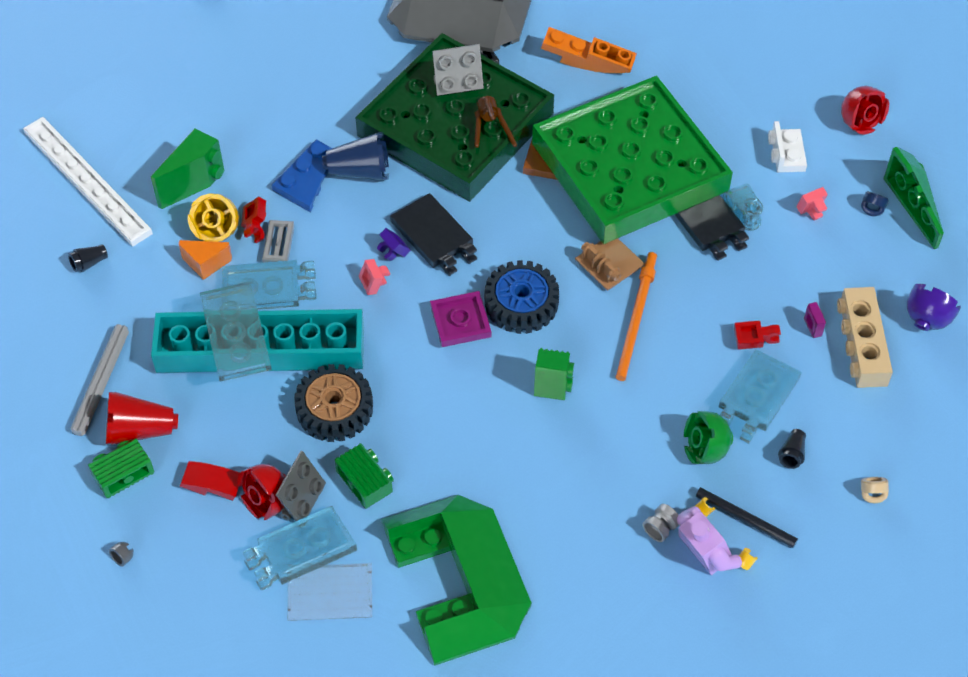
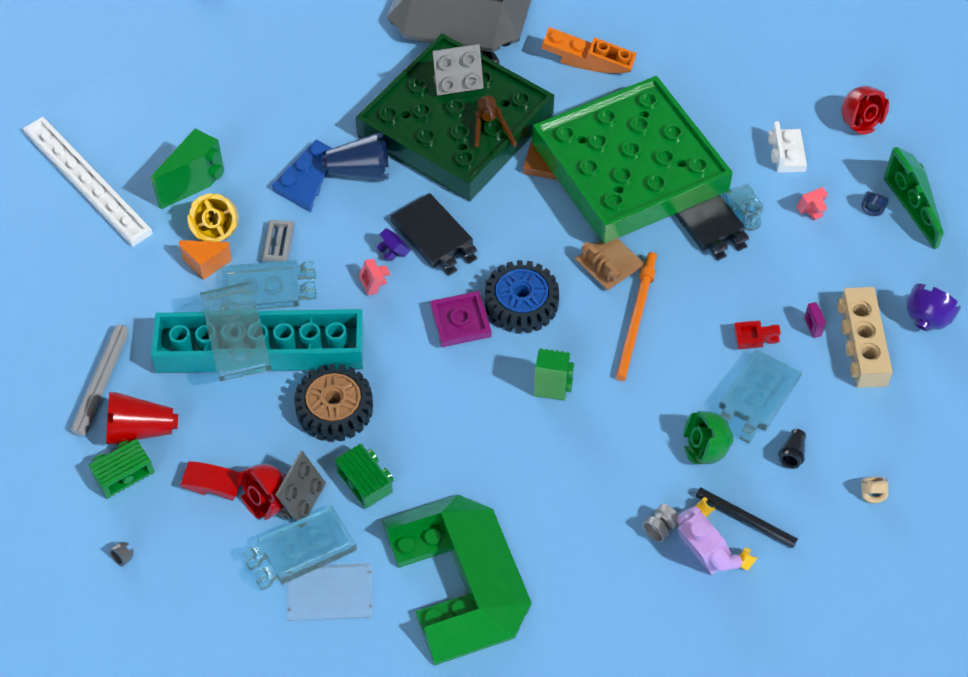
black cone [68,244,108,272] -> none
red plate [241,196,266,243] -> none

